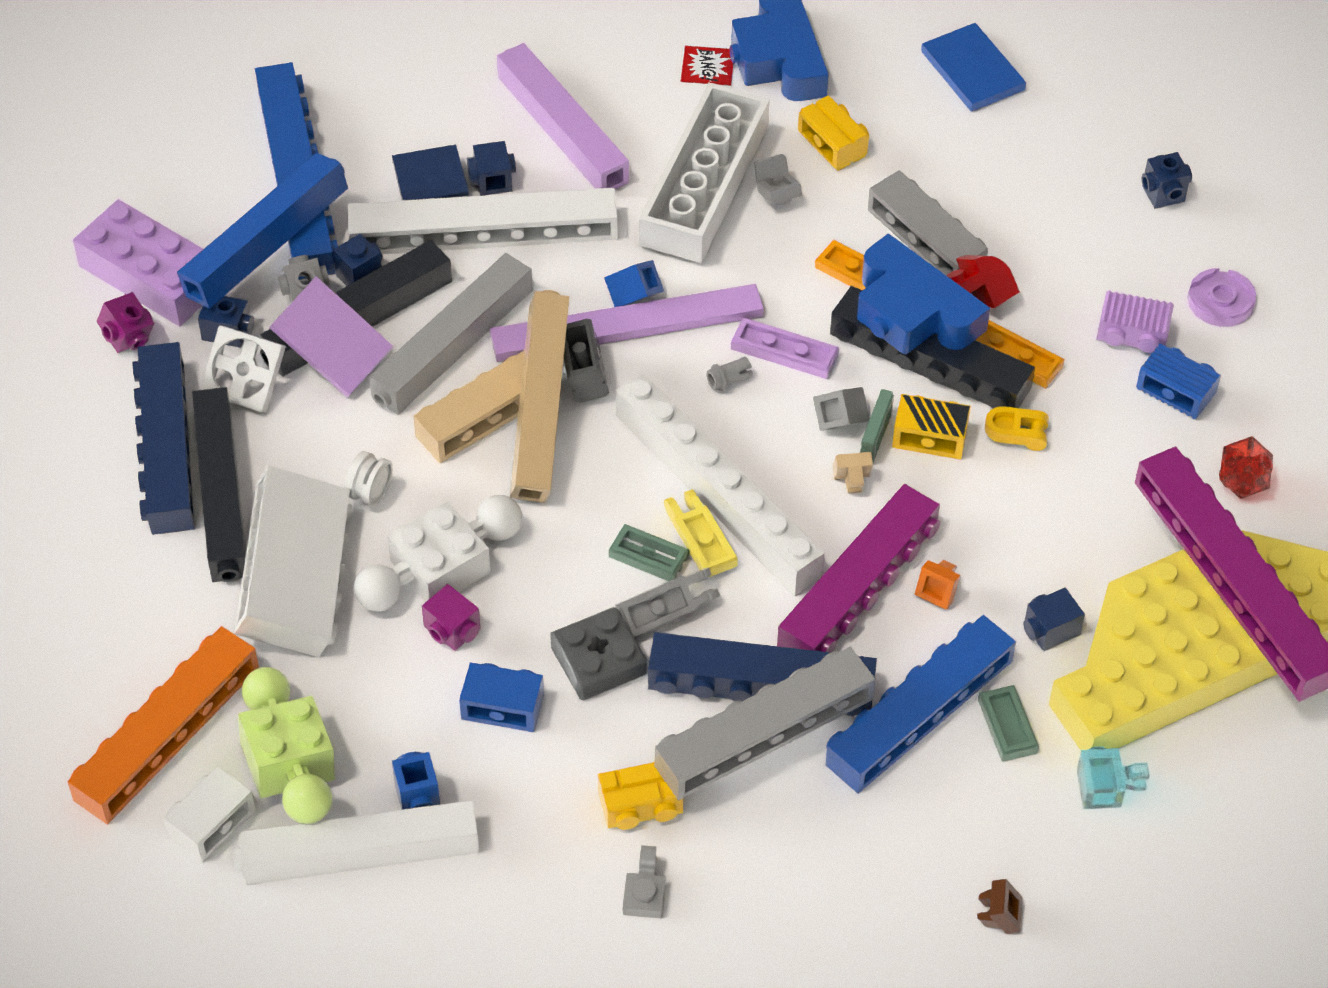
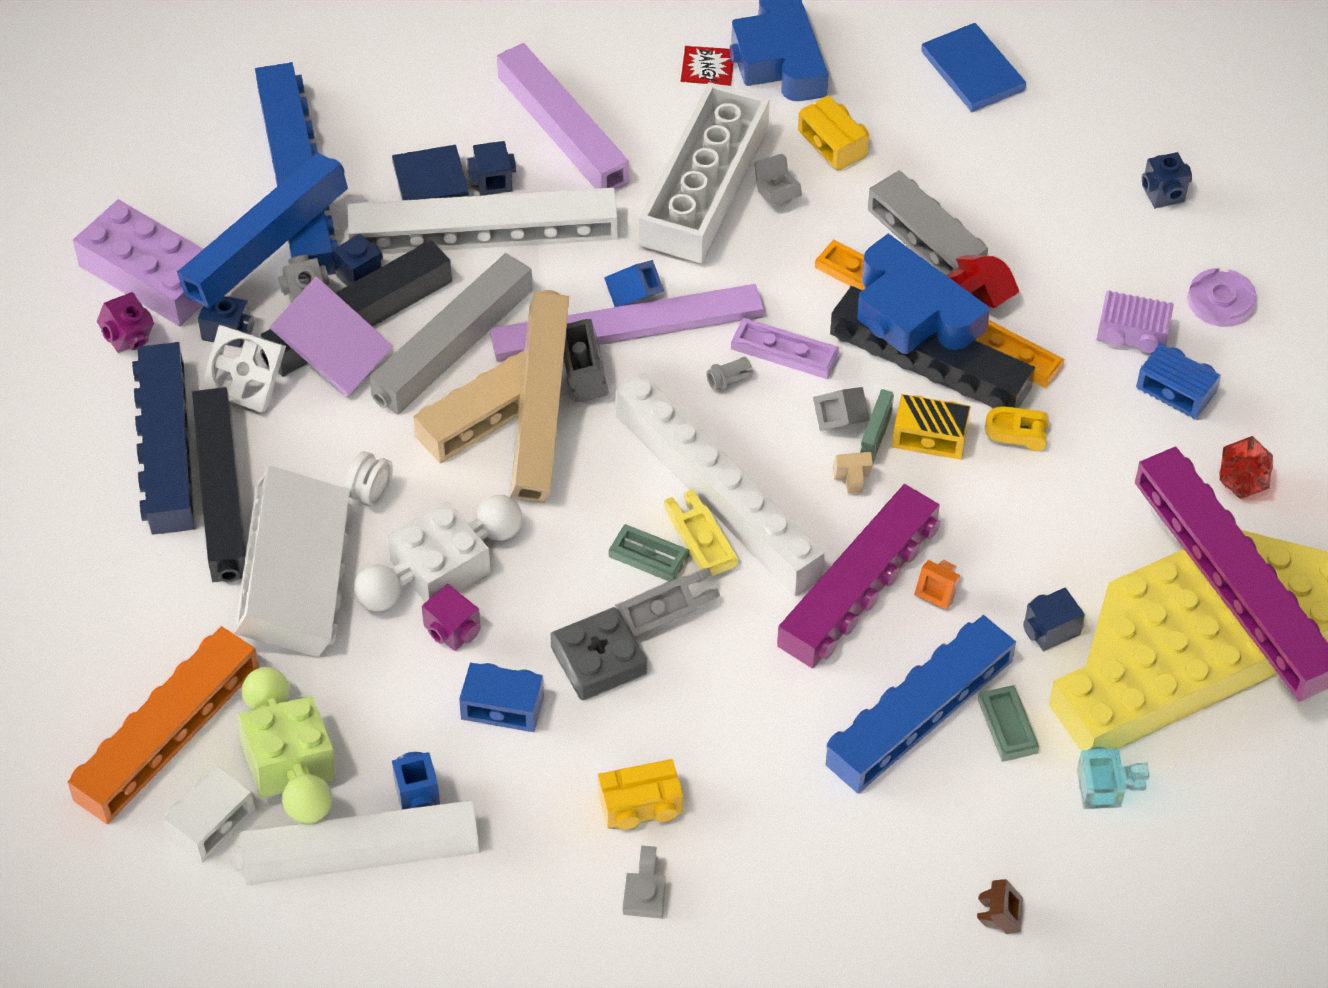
dark blue brick [648,632,877,716] -> none
light grey brick [654,646,876,801] -> none

